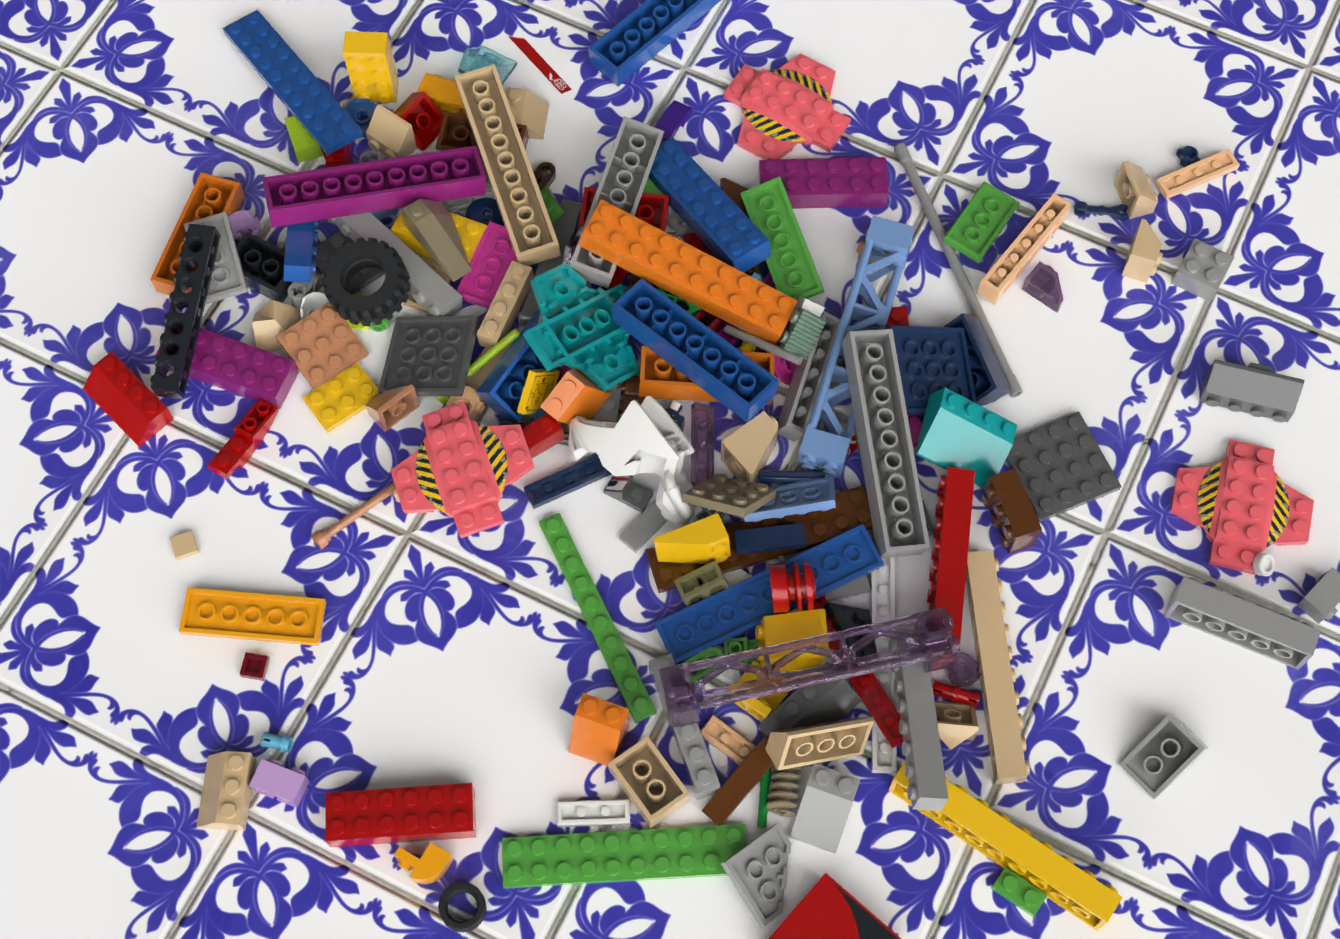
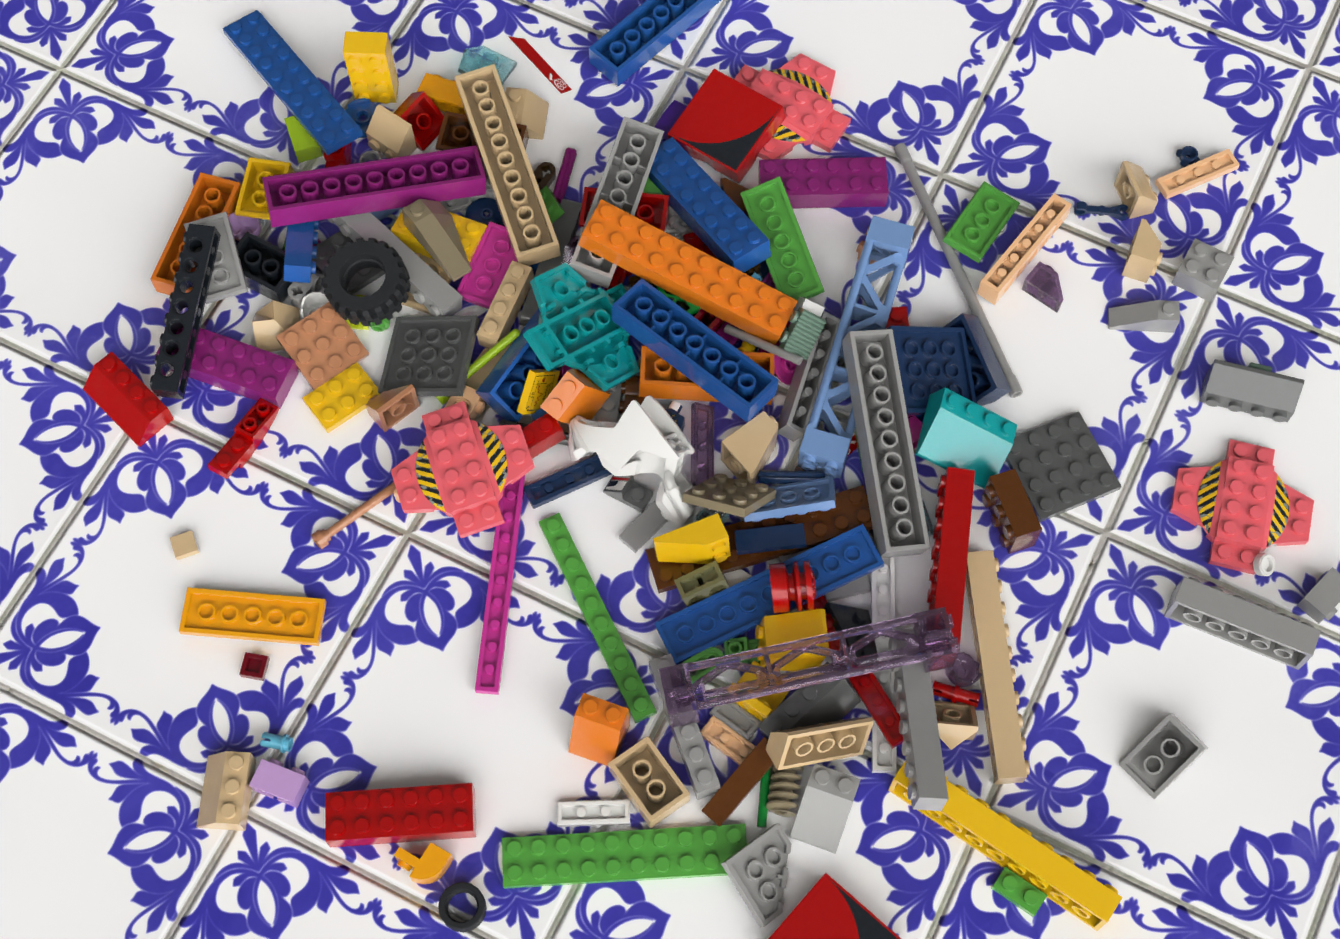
none -> yellow slope [234,157,295,220]
none -> dark pink plate [475,475,526,695]
none -> magenta axle [553,148,577,204]
none -> red tile [667,69,786,184]
none -> light grey tile [709,694,762,741]
none -> light grey slope [1108,300,1180,333]

